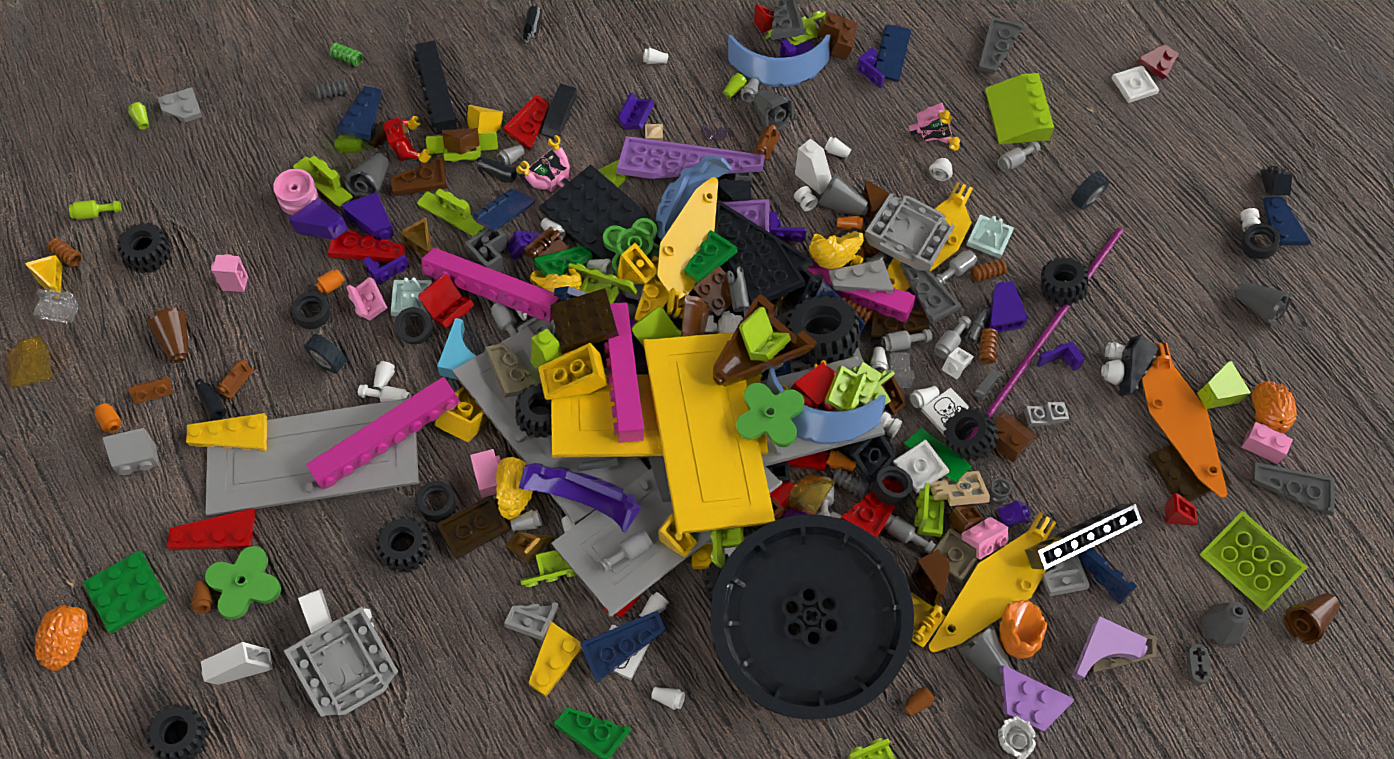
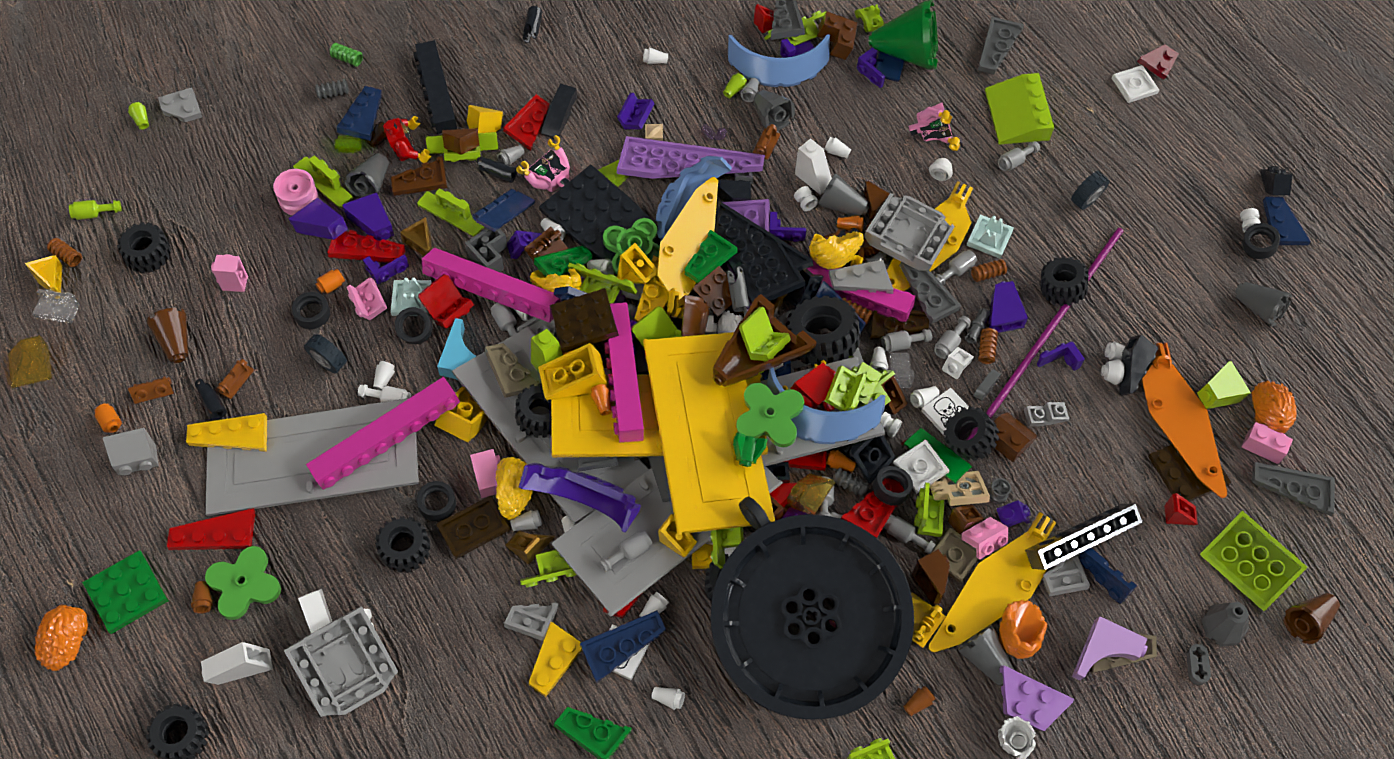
none -> orange cone [590,384,612,416]
none -> green brick [733,432,768,467]
none -> black tyre [739,496,770,530]
none -> lime piece [854,4,884,32]
none -> green cone [869,0,938,70]

